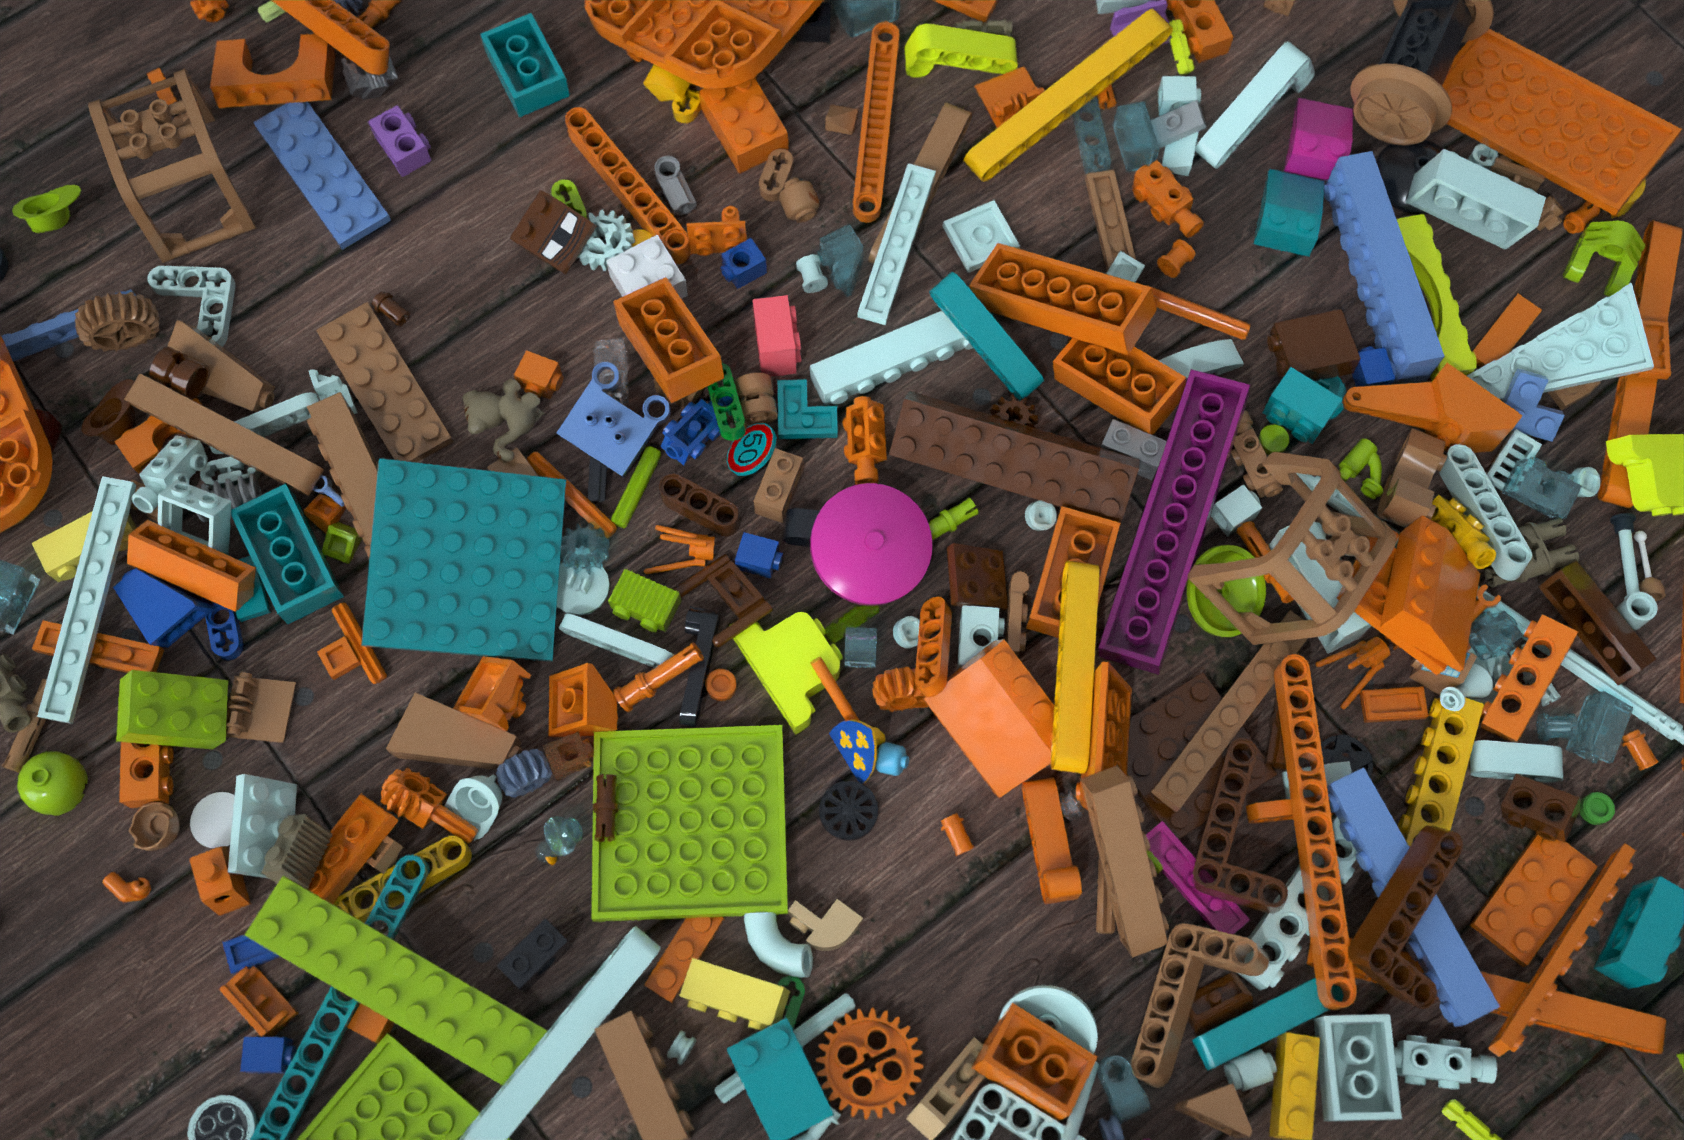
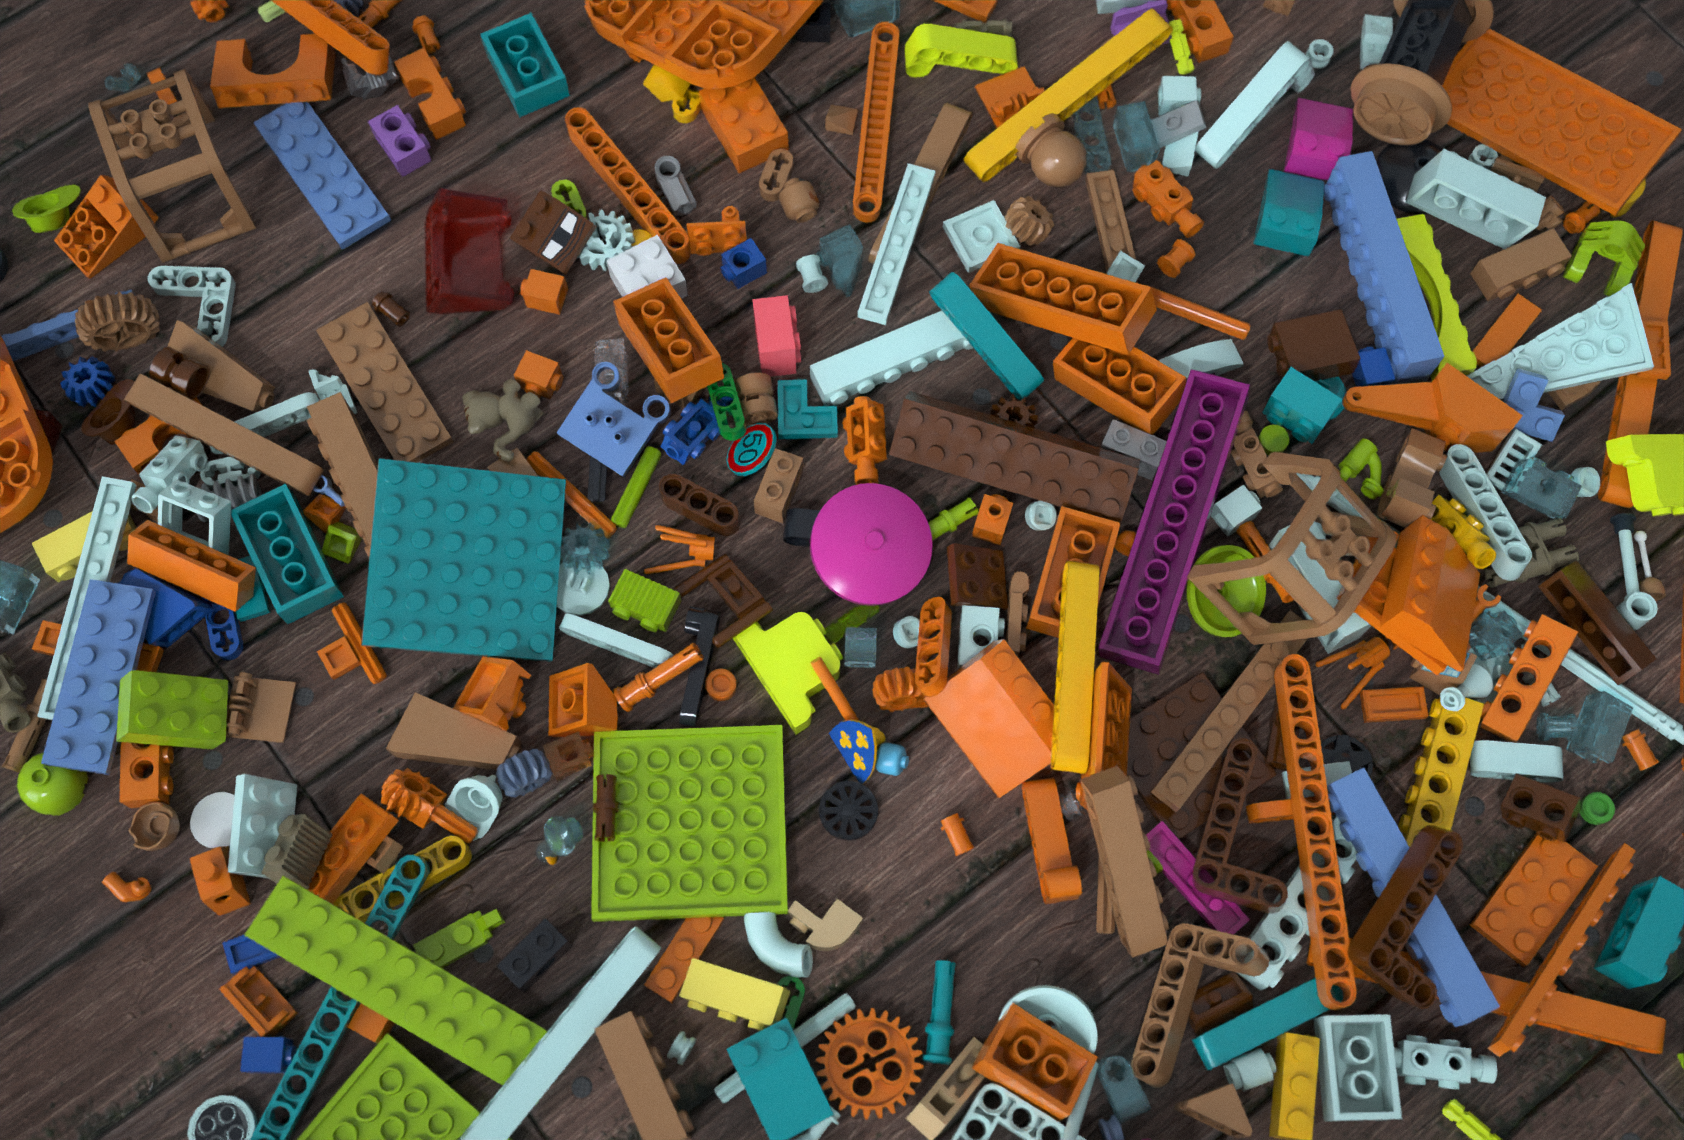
blue brick [735,532,783,579] -> none
none -> medium blue plate [41,579,156,775]
none -> orange slope [54,175,159,279]
none -> blue gear [60,356,116,407]
none -> clear light blue arm [105,63,141,92]
none -> orange arch [394,48,466,140]
none -> orange pin [412,16,440,54]
none -> lime hinge [413,909,505,968]
none -> clear red windscreen [424,188,514,315]
none -> orange brick [520,269,568,315]
none -> teal pin [922,960,956,1064]
none -> orange brick [972,494,1013,545]
none -> medium nougat gear [1004,196,1055,246]
none -> medium nougat tile [1015,113,1087,188]
none -> orange hinge [1114,530,1136,557]
none -> light aqua bush [1306,39,1333,68]
none -> light aqua slope [1360,15,1393,69]
none -> medium nougat brick [1470,228,1572,301]

